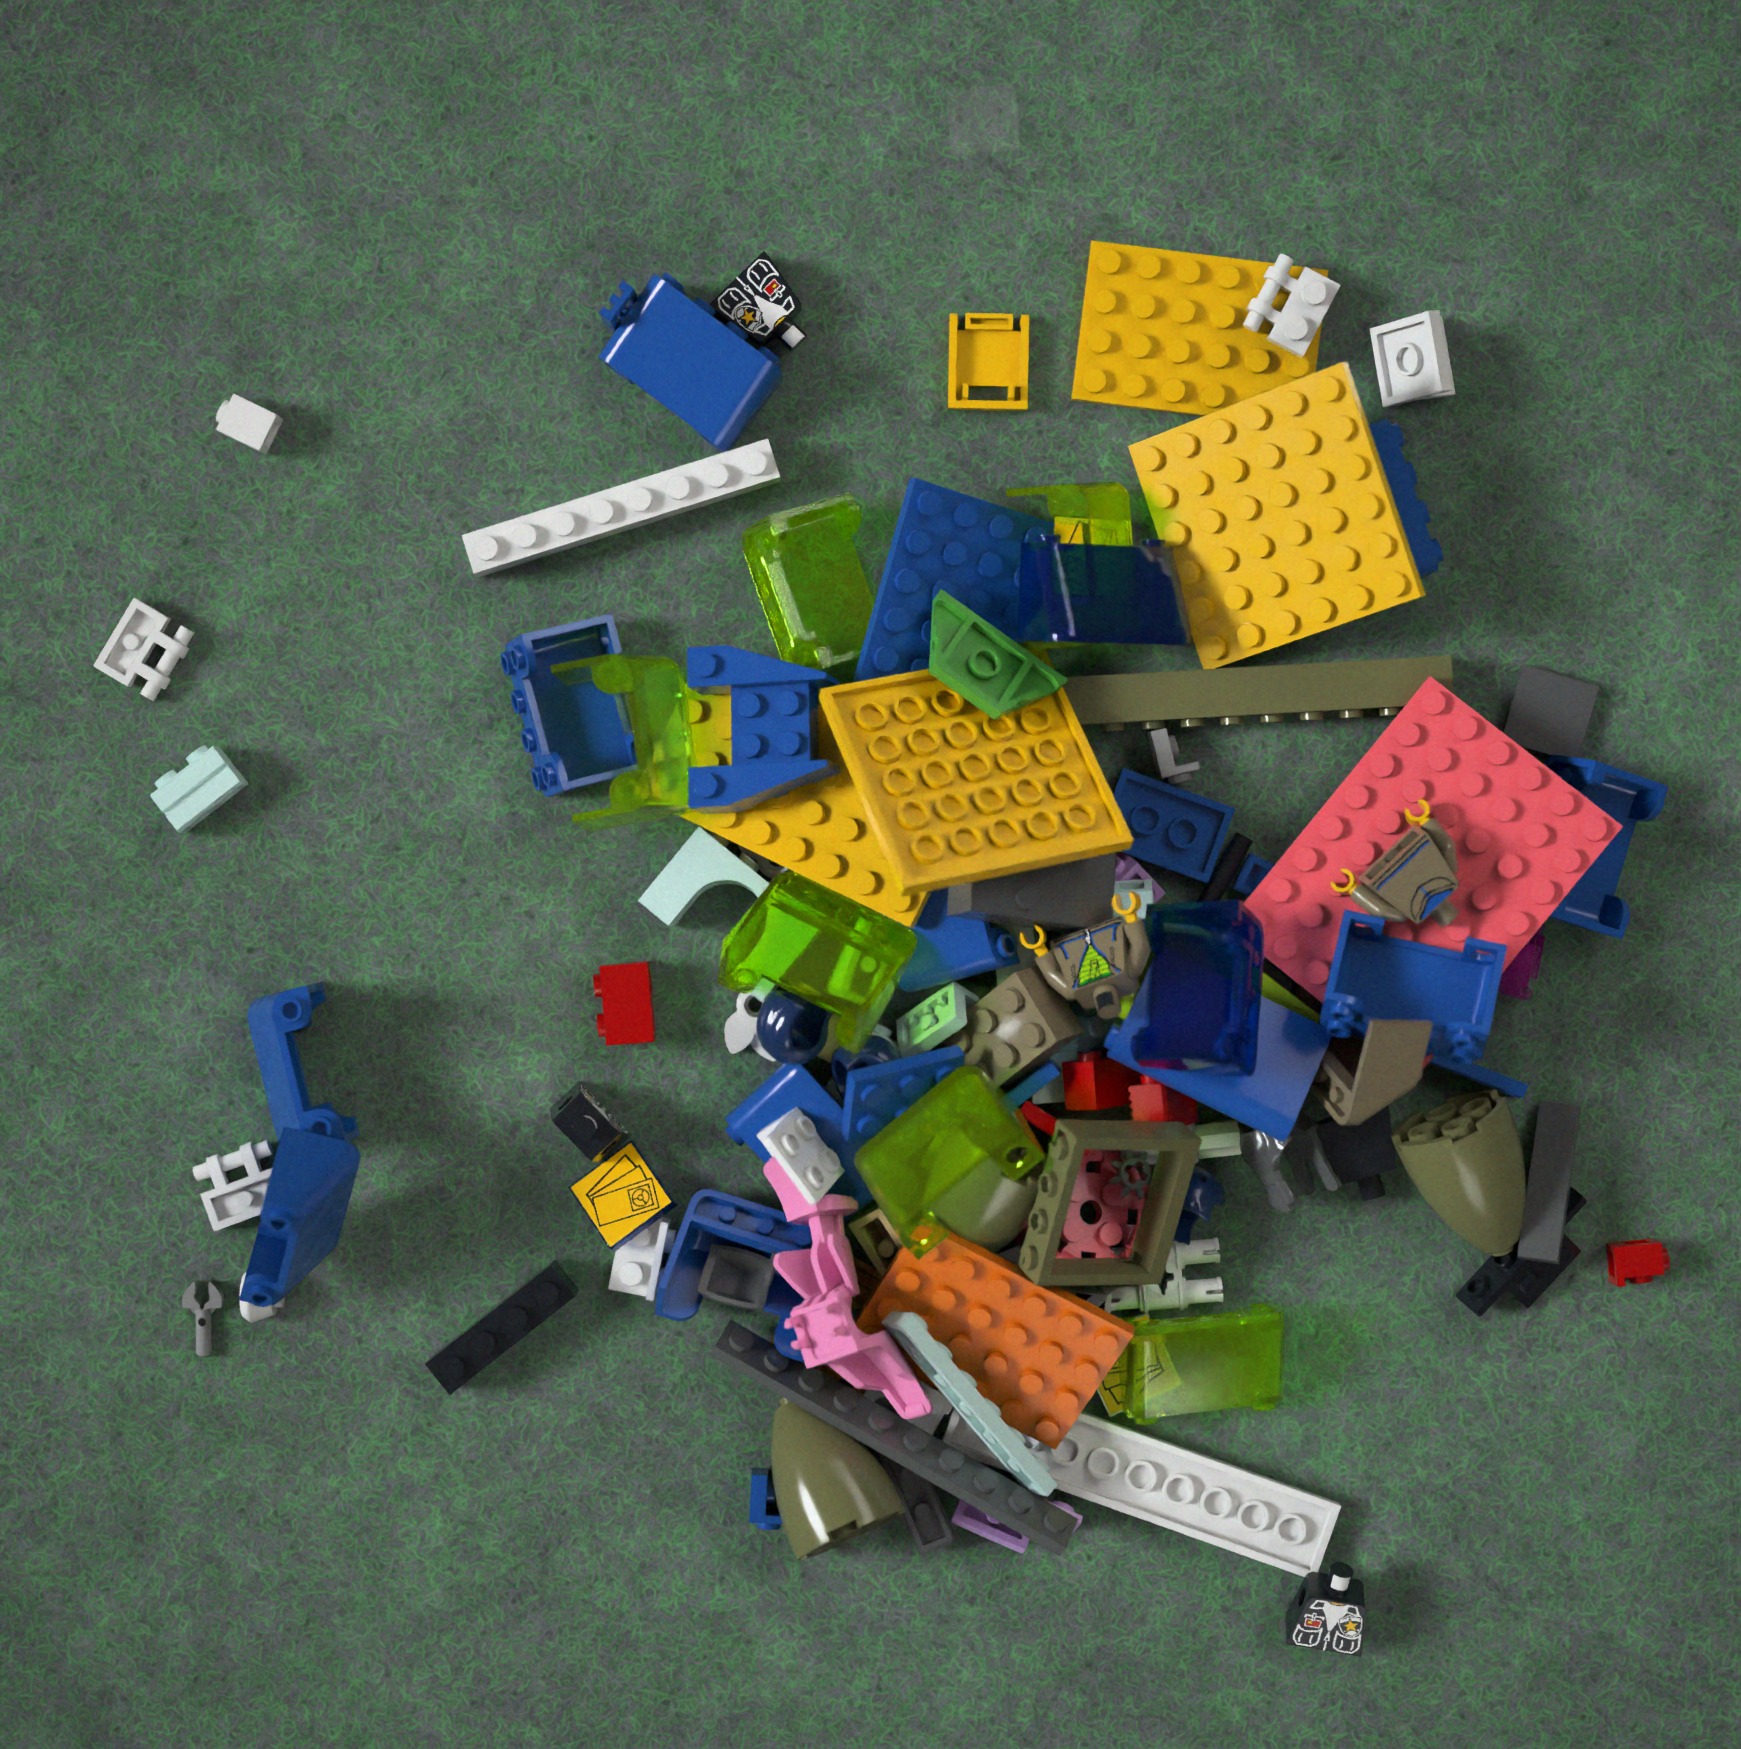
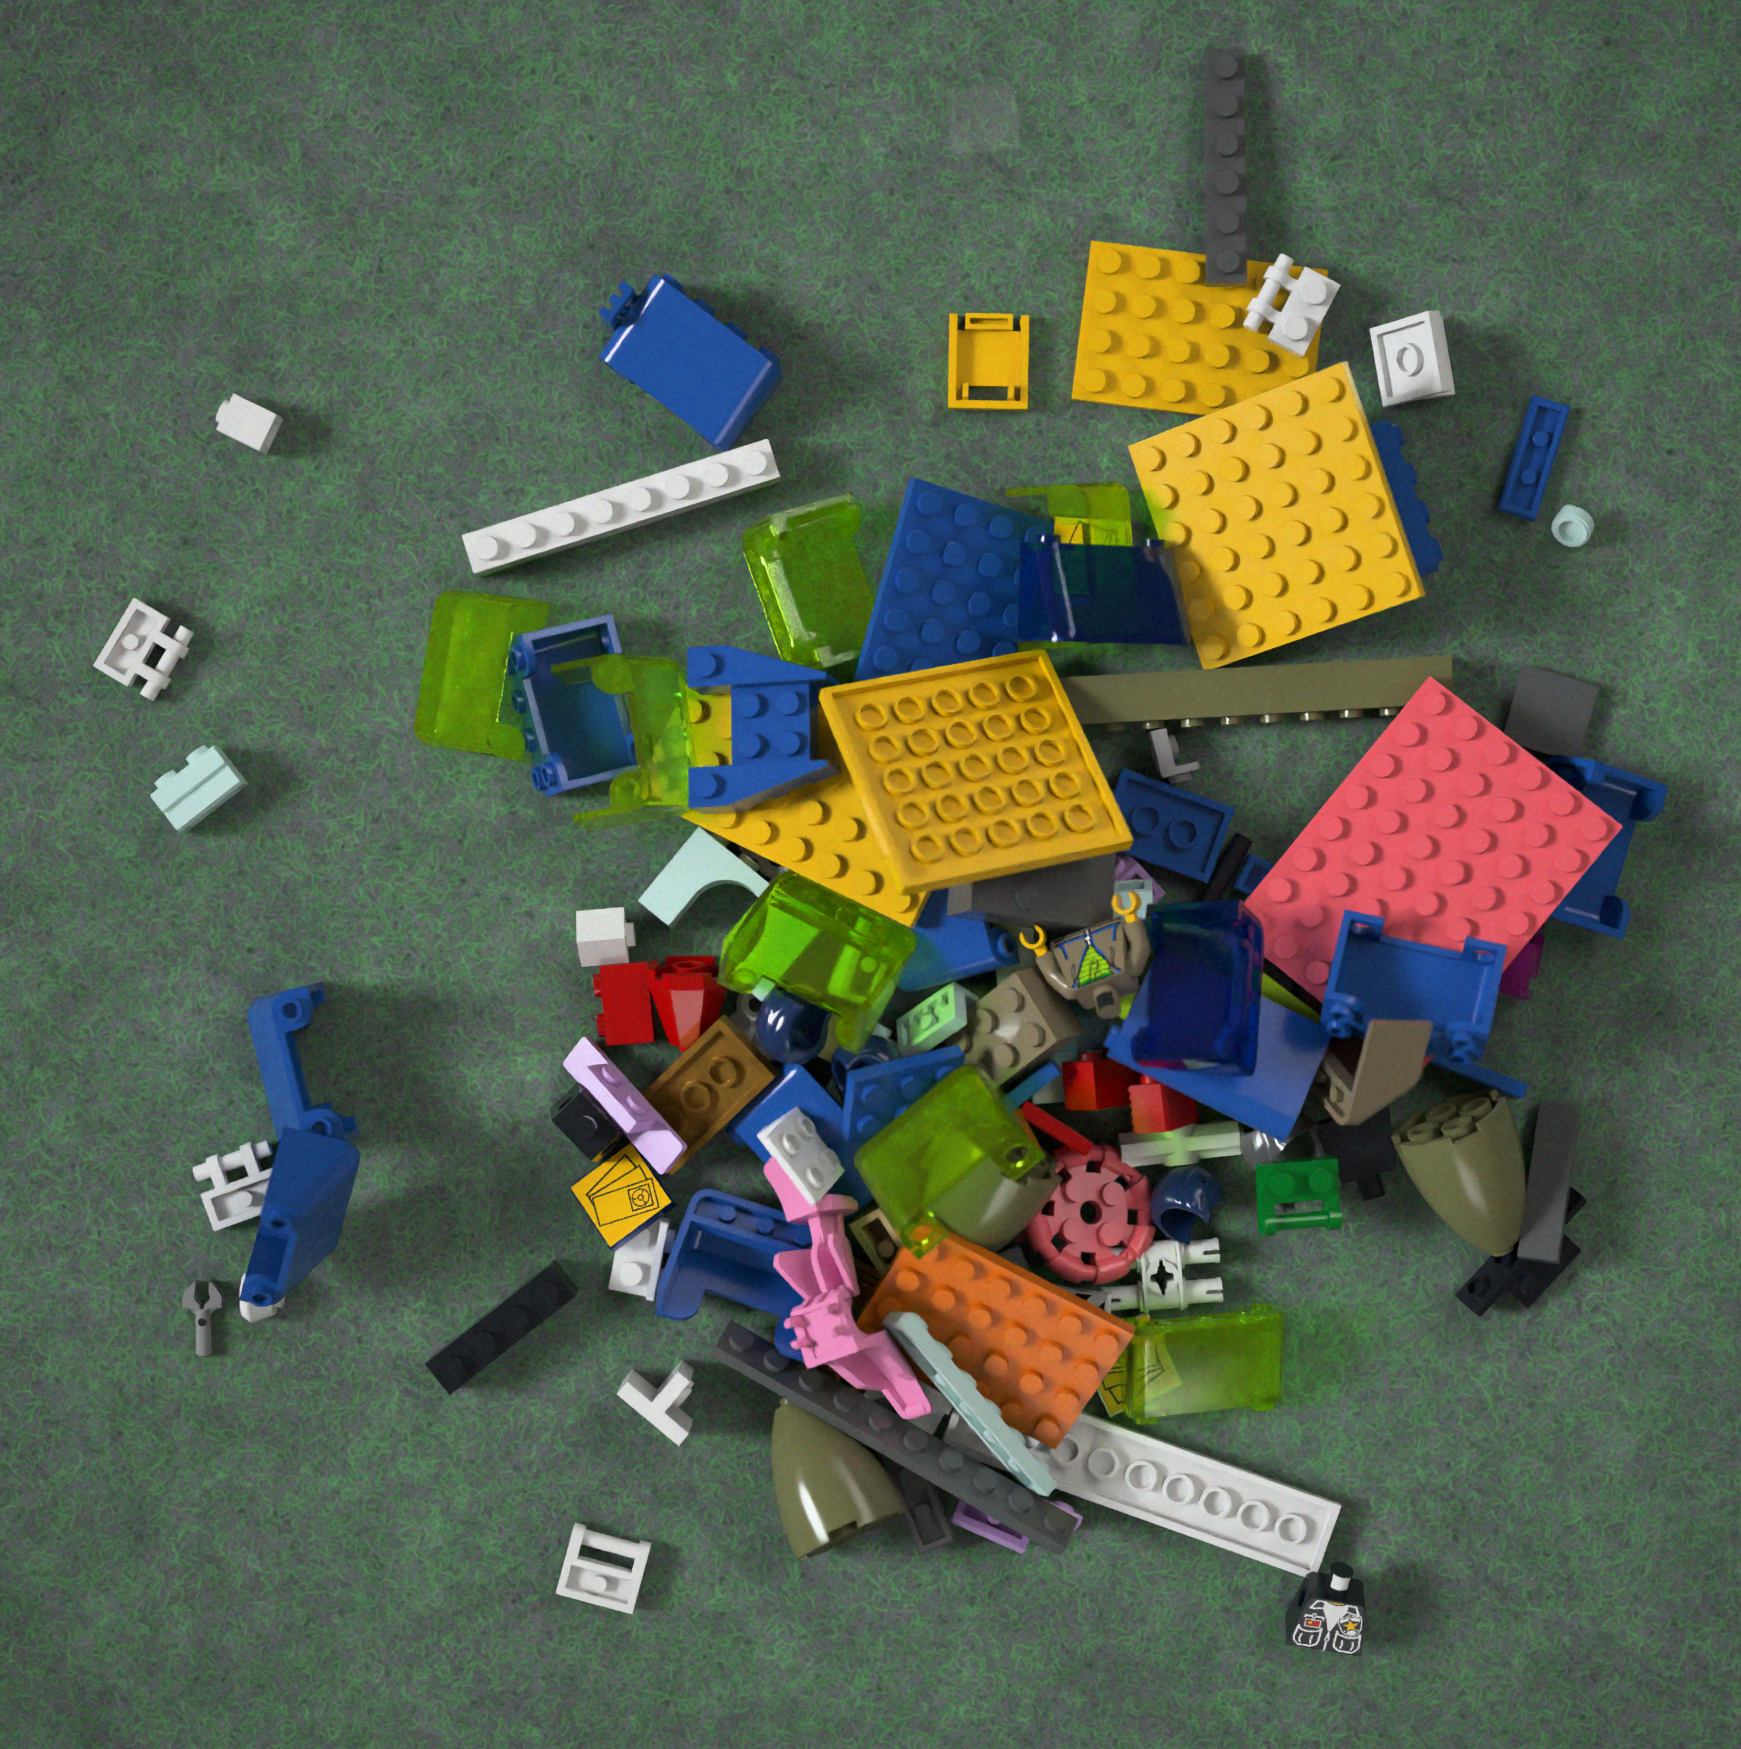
dark grey piece [696,1244,779,1310] -> none
black torso [710,251,807,352] -> none
blue bracket [749,1468,782,1530] -> none
bright green wing [929,589,1068,720] -> none
olive window [1018,1120,1202,1286] -> none
dark grey gear [1109,1150,1155,1200] -> none
dark tan torso [1331,799,1459,927] -> none
red brick [1605,1238,1670,1287] -> none
none -> clear neon green windscreen [414,589,555,763]
none -> white plate [556,1522,652,1614]
none -> lavender bracket [563,1037,687,1174]
none -> white brick [576,907,636,967]
none -> white bracket [617,1359,694,1446]
none -> pearl gold plate [642,1014,780,1176]
none -> red cone [648,955,730,1052]
none -> dark grey plate [1203,49,1247,287]
none -> green plate [1256,1156,1342,1237]
none -> blue tile [1495,395,1571,522]
none -> light aqua tile [1551,504,1594,547]

